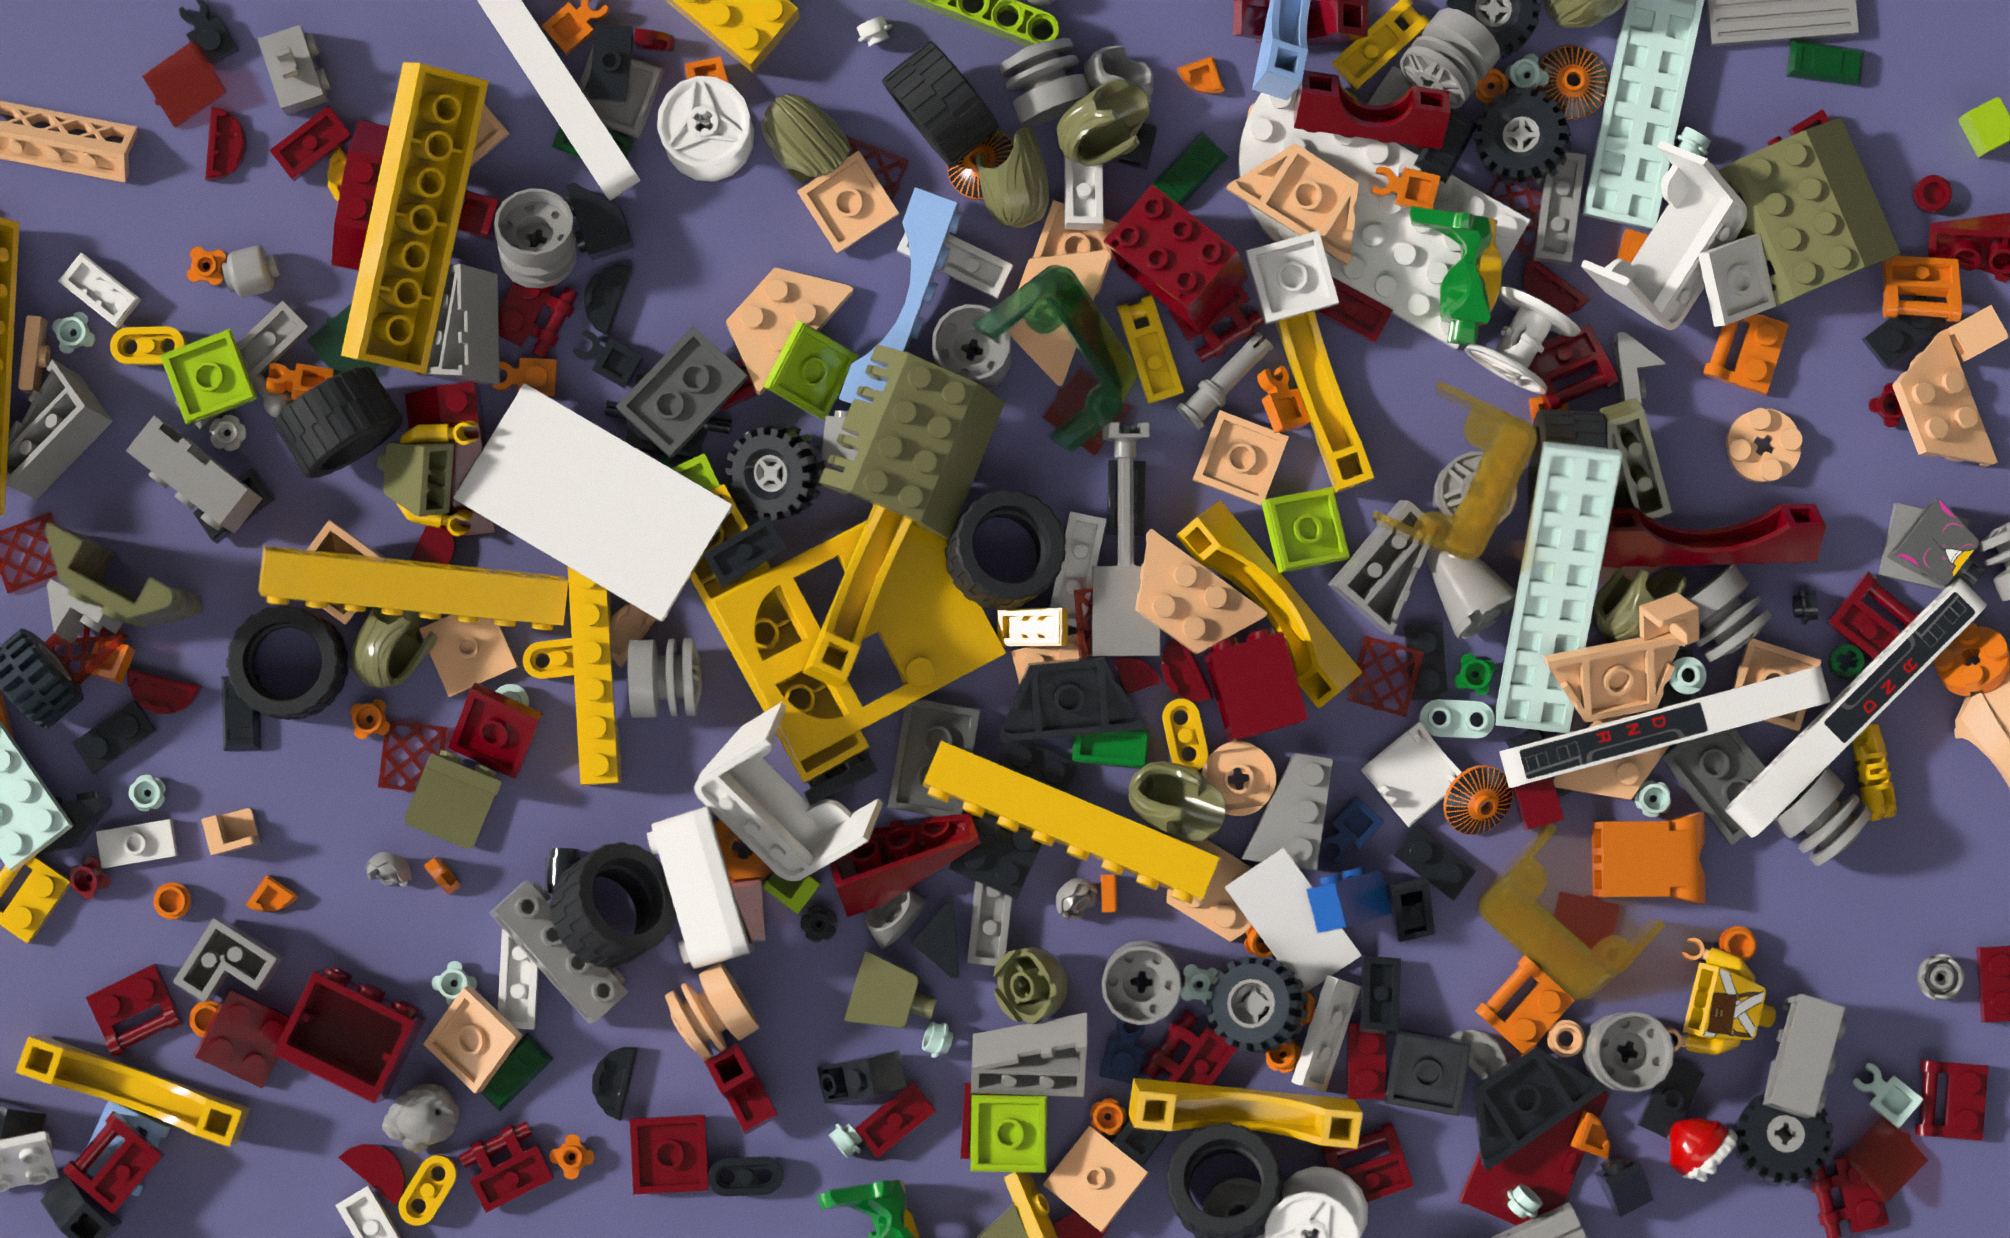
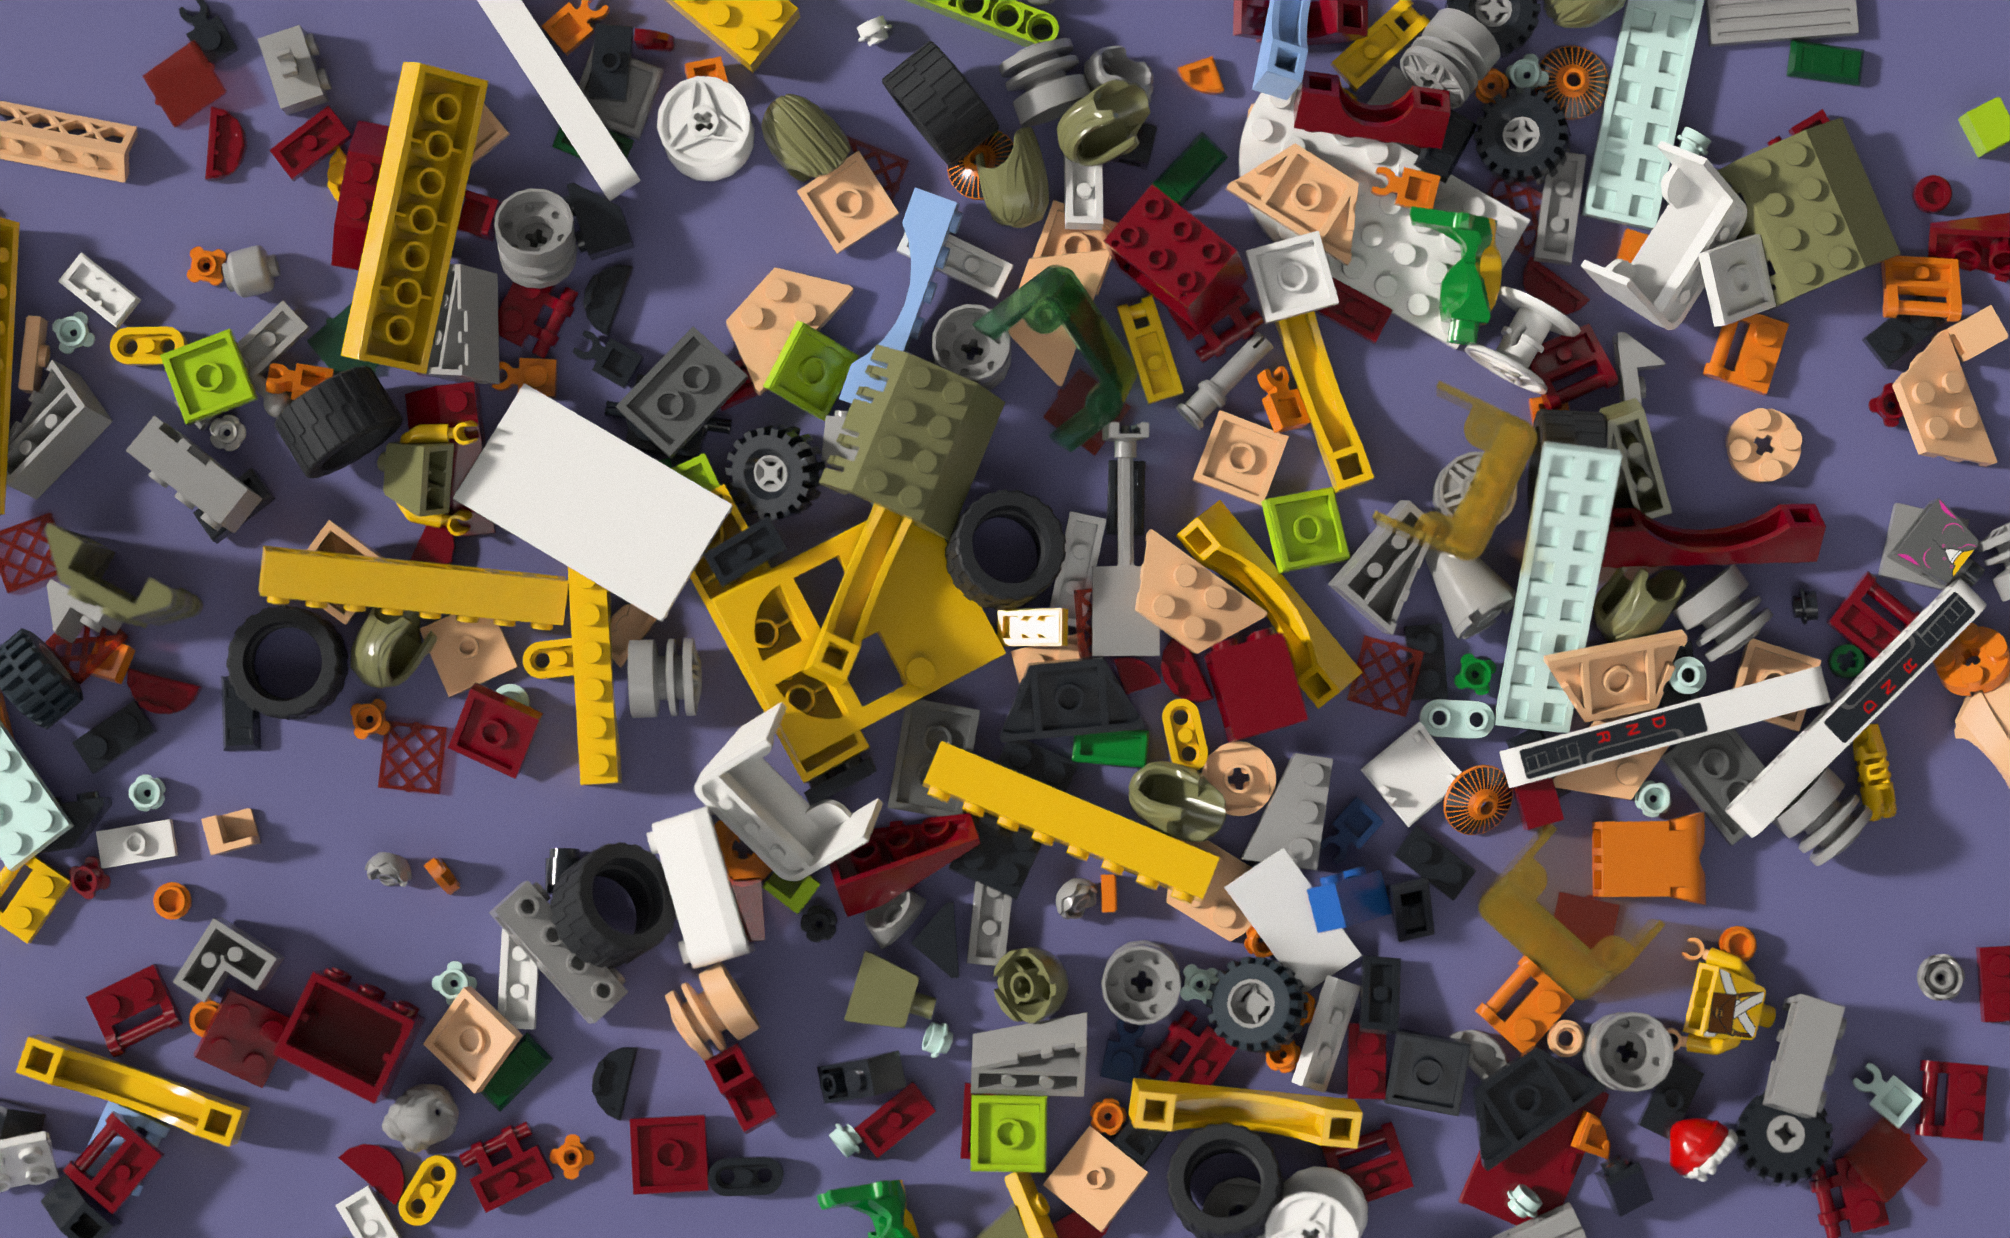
orange tile [245,875,299,912] -> none
olive bracket [404,749,502,849] -> none
light nougat panel [1639,592,1699,645] -> none

